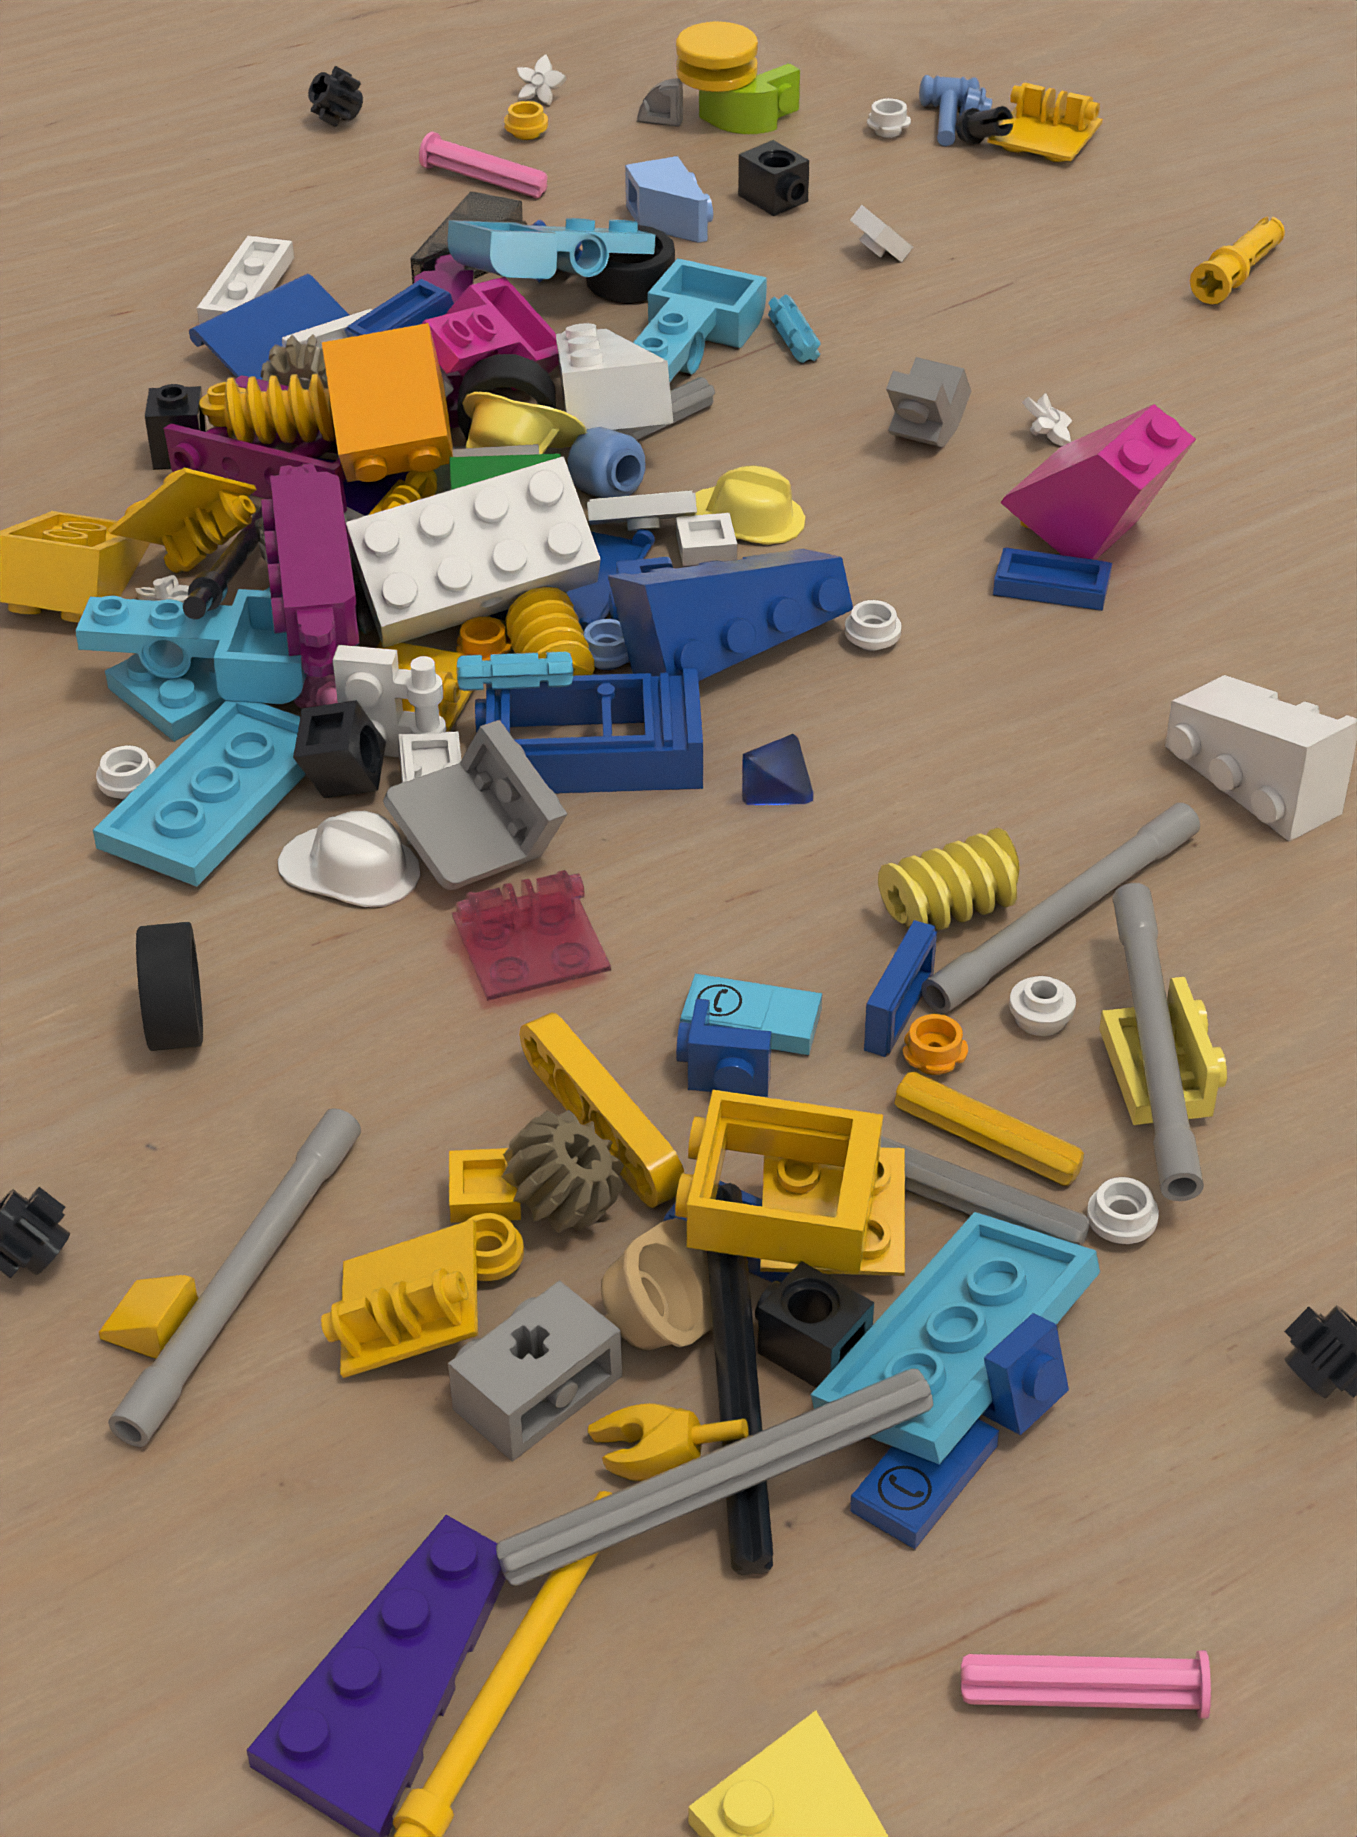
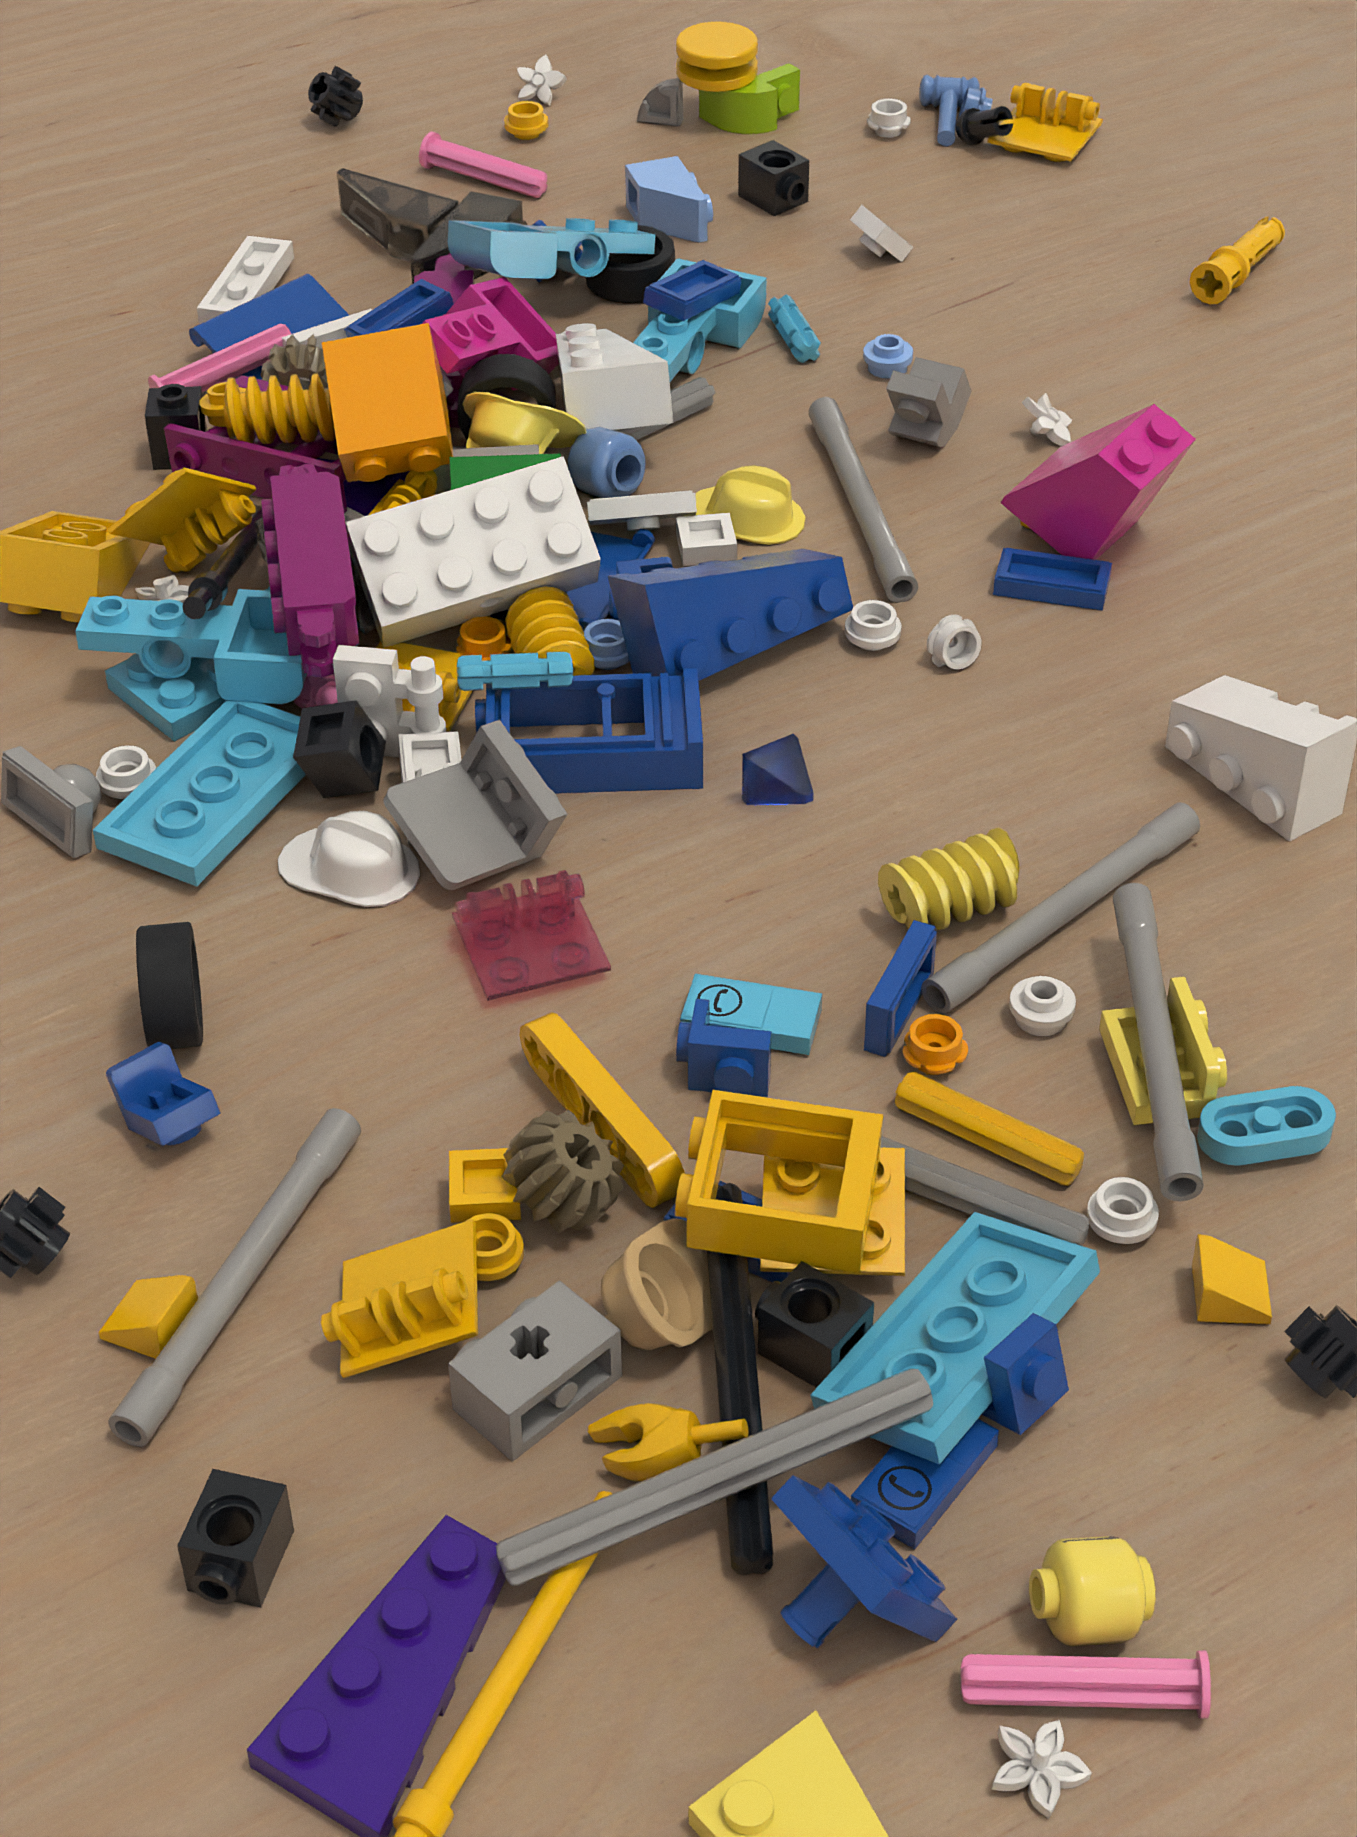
none -> light grey tile [1,746,101,858]
none -> blue bracket [106,1042,221,1146]
none -> bright pink axle [148,324,292,392]
none -> black brick [177,1469,294,1608]
none -> clear smoke slope [337,168,460,266]
none -> blue tile [643,260,742,321]
none -> blue plate [771,1475,957,1648]
none -> light grey piece [809,397,918,603]
none -> light blue plate [863,334,913,379]
none -> white plate [927,614,981,669]
none -> white plant [992,1720,1092,1819]
none -> light yellow head [1029,1536,1156,1646]
none -> yellow slope [1192,1234,1272,1324]
none -> medium azure plate [1197,1086,1336,1166]

